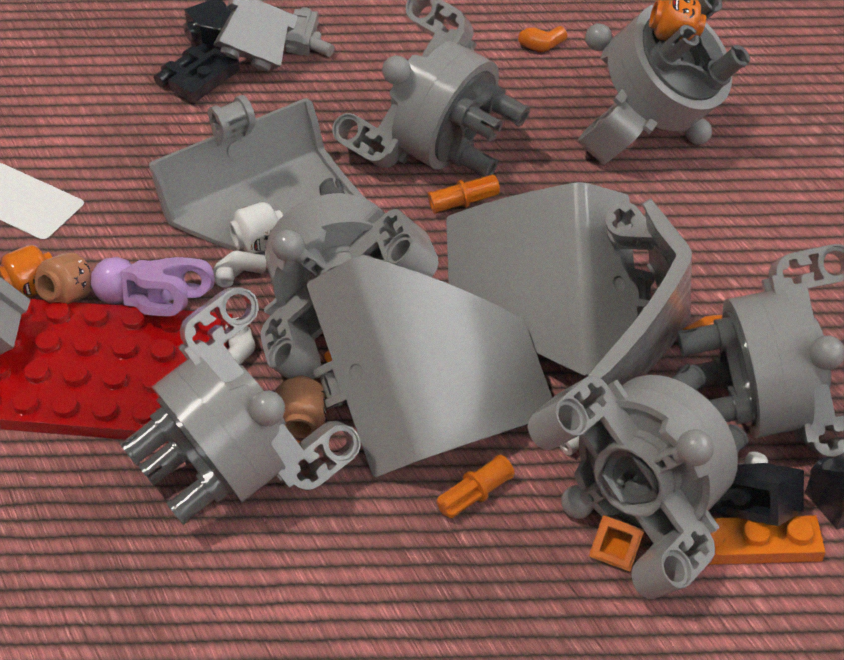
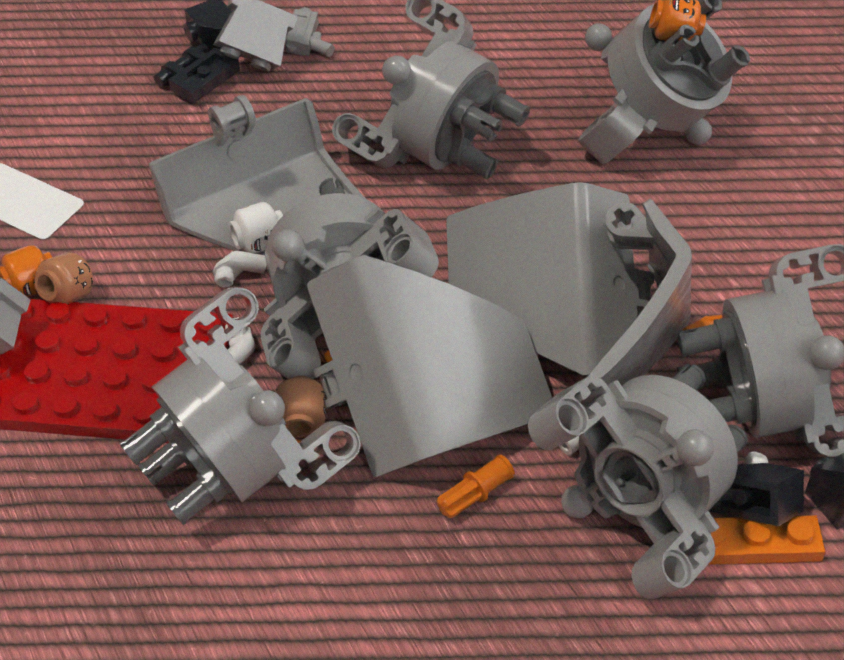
lavender piece [91,257,215,316] -> none
orange axle [428,175,500,214] -> none
orange arm [518,26,568,53] -> none
orange slope [589,515,646,572] -> none

